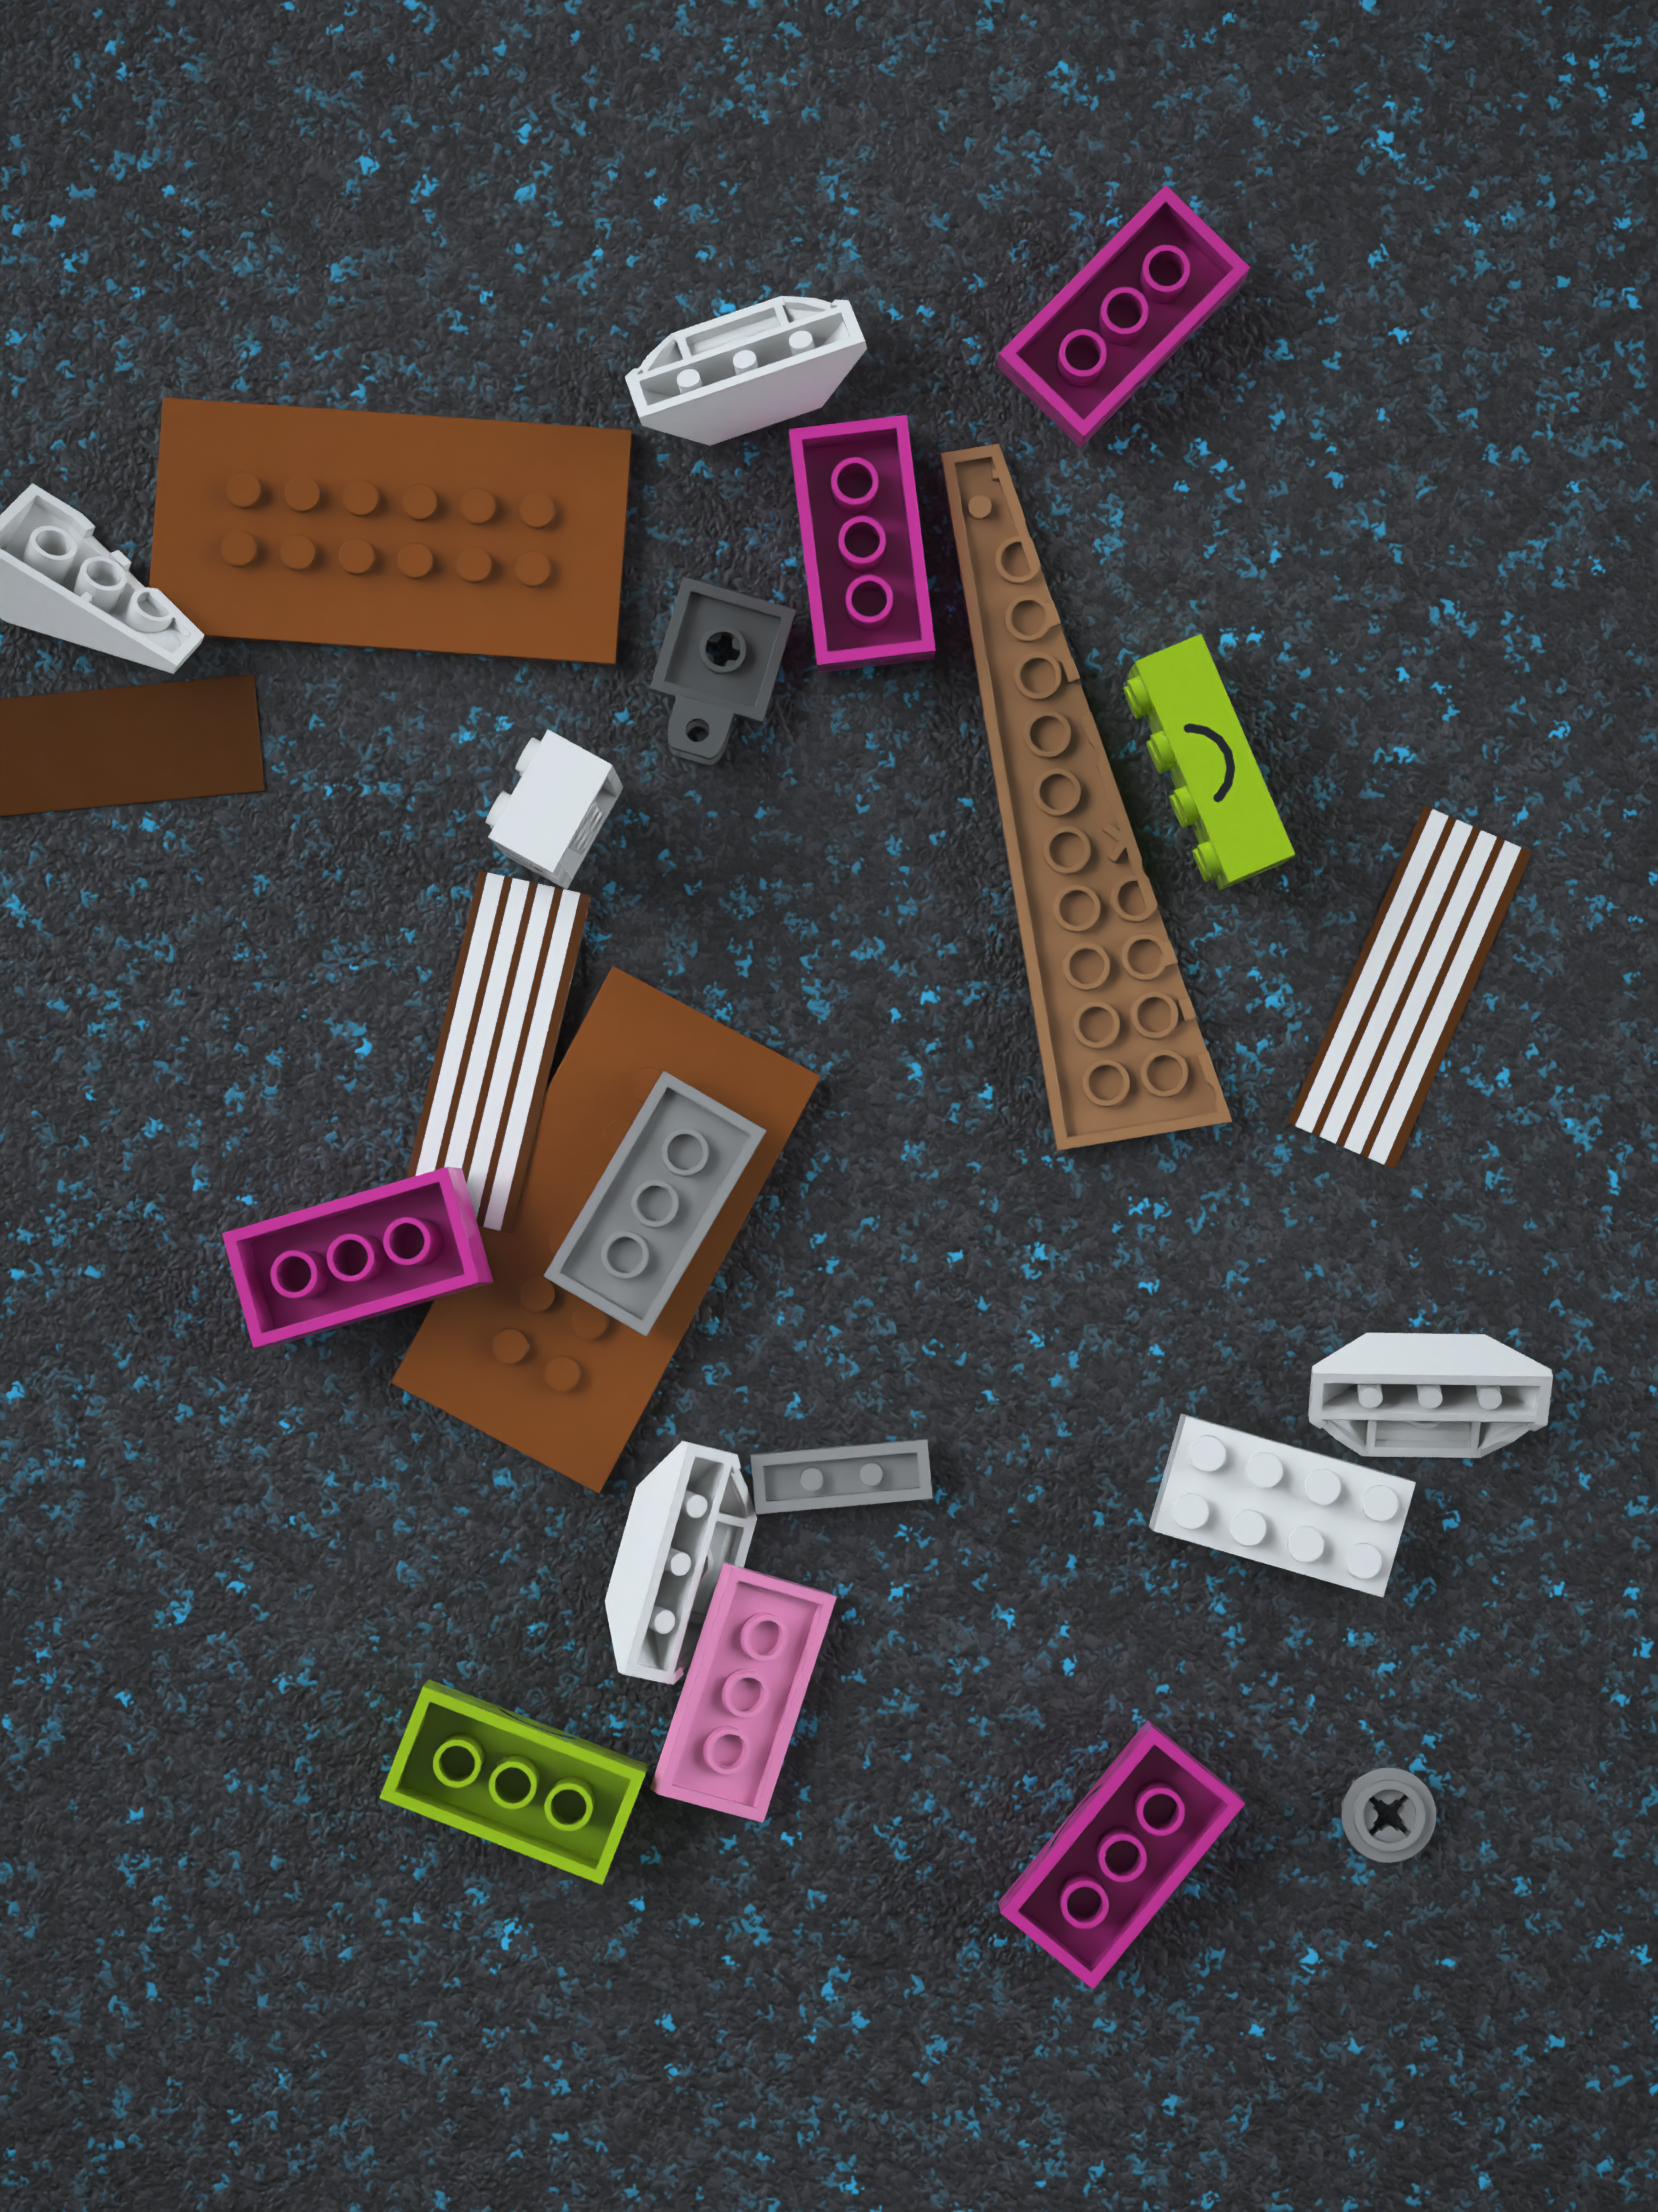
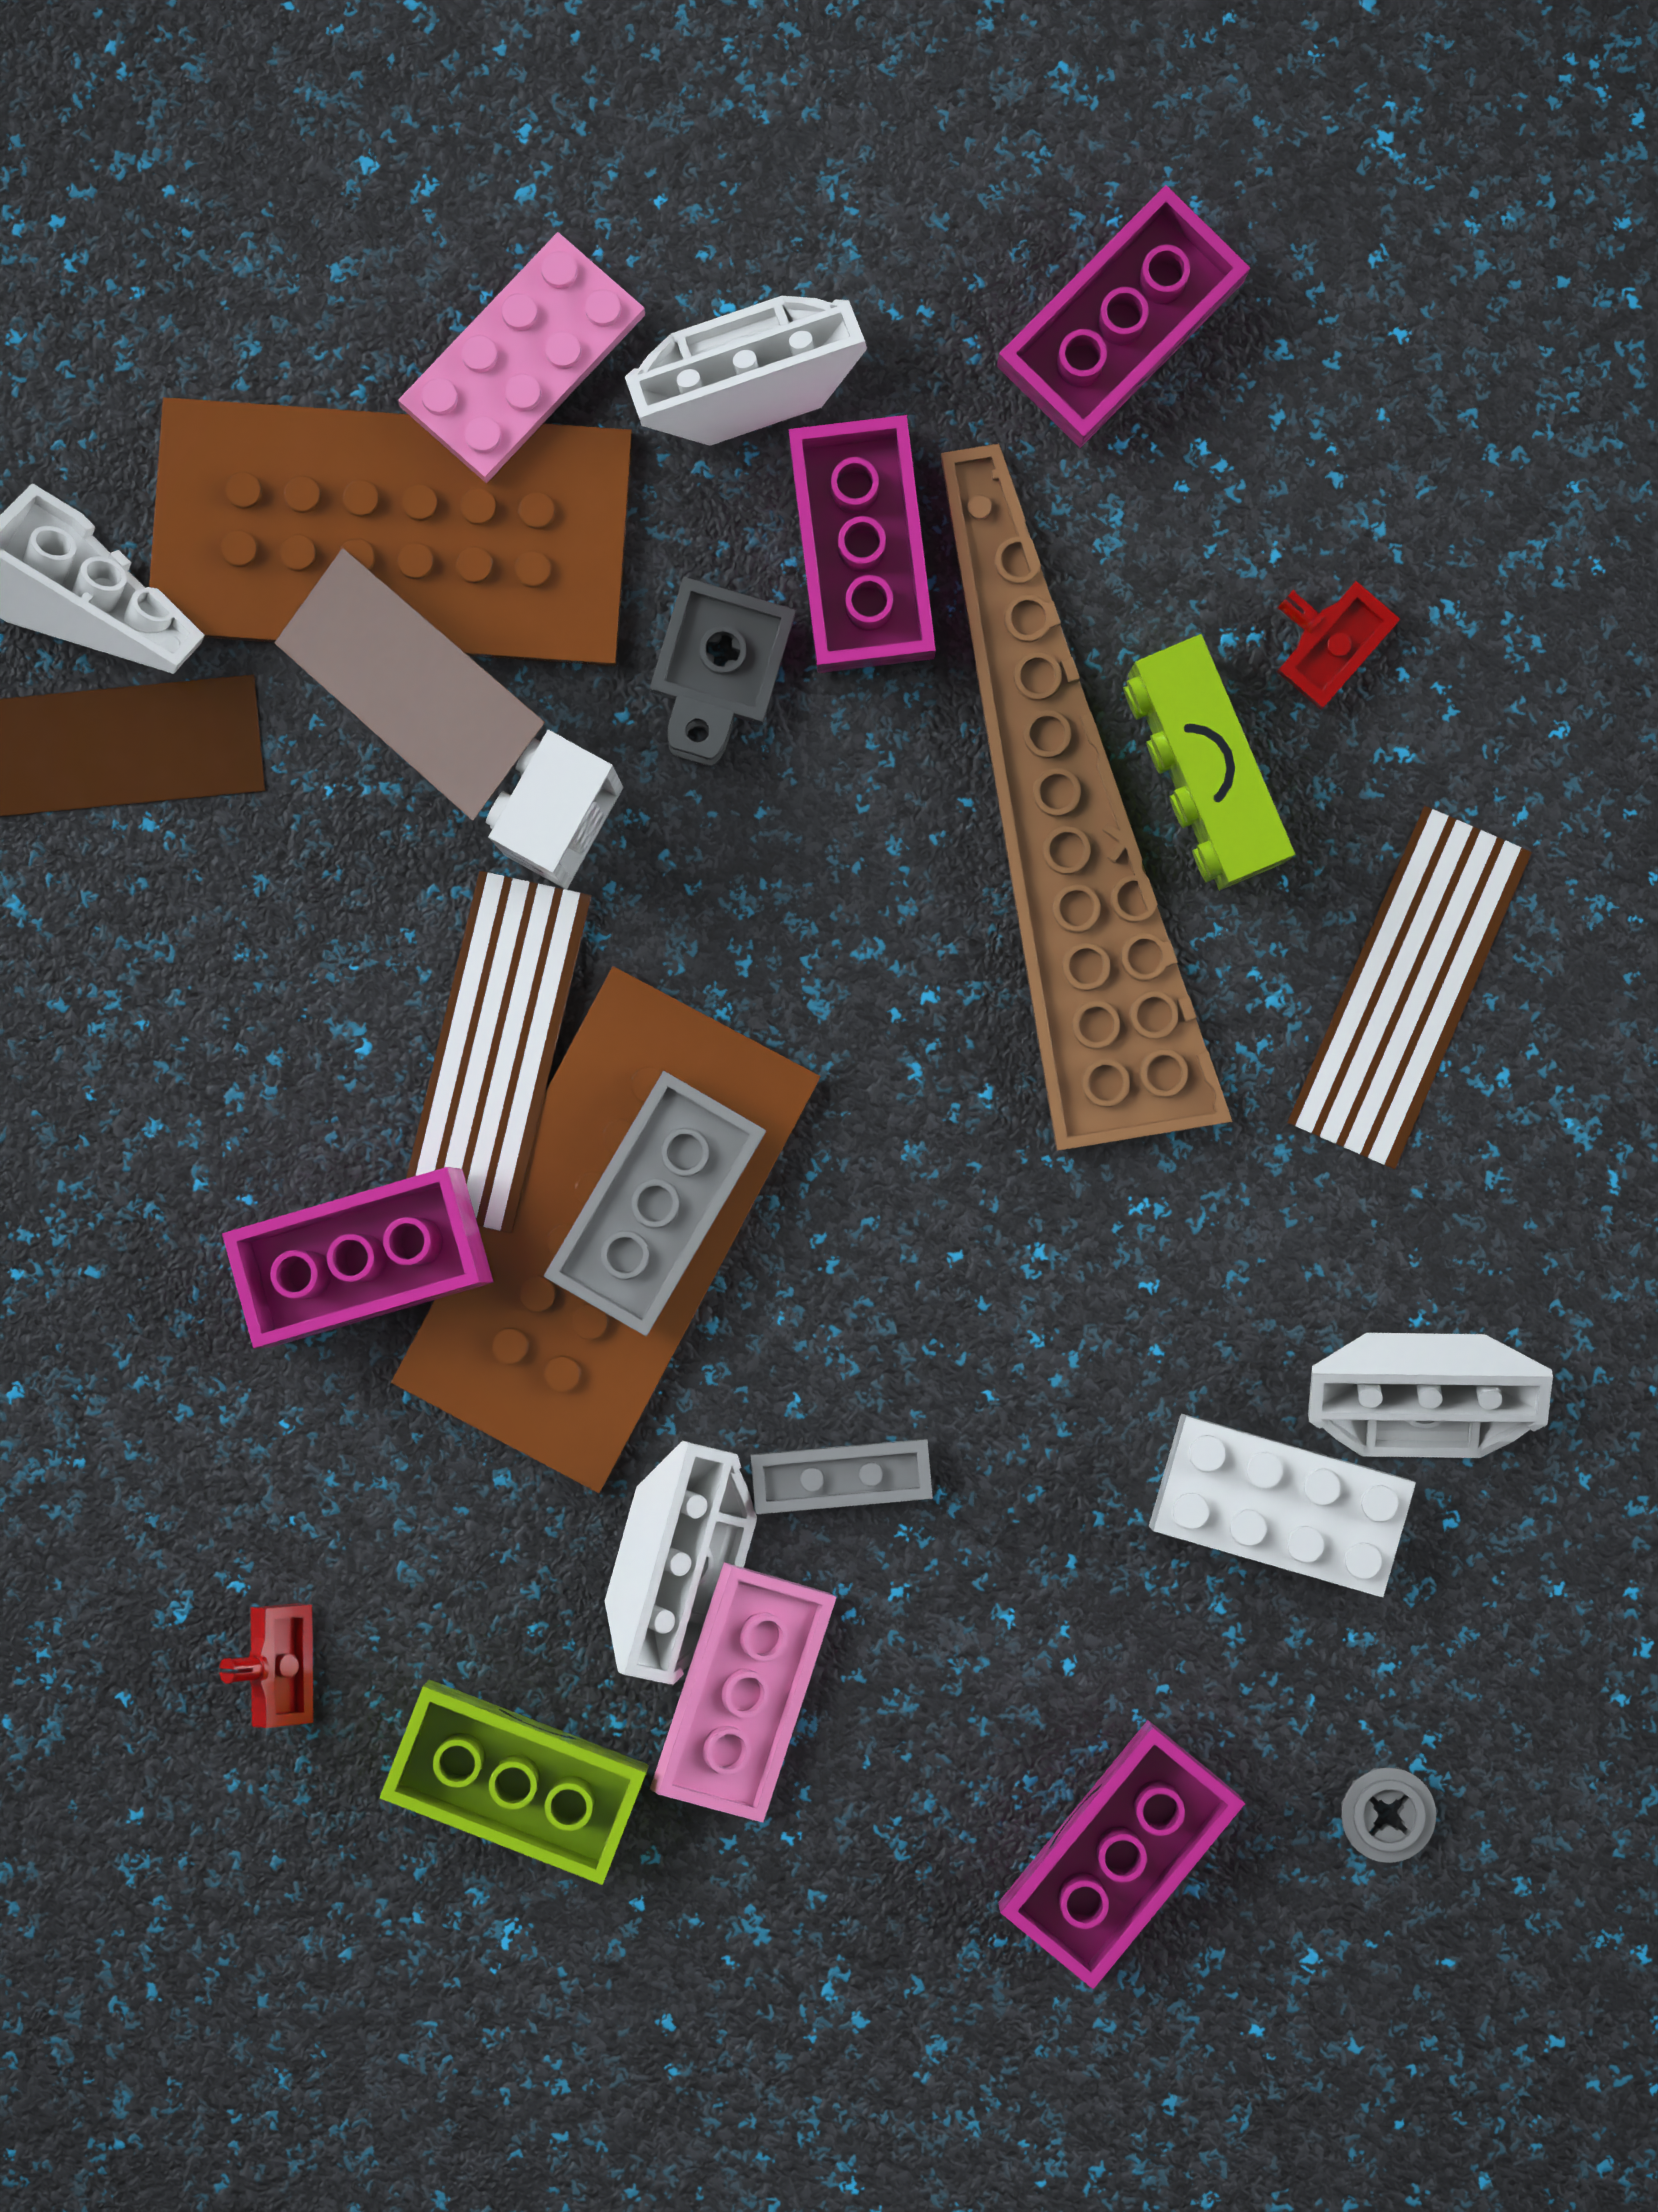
none -> red plate [219,1603,313,1728]
none -> sticker [274,548,545,821]
none -> bright pink plate [398,232,645,483]
none -> red plate [1277,581,1400,710]

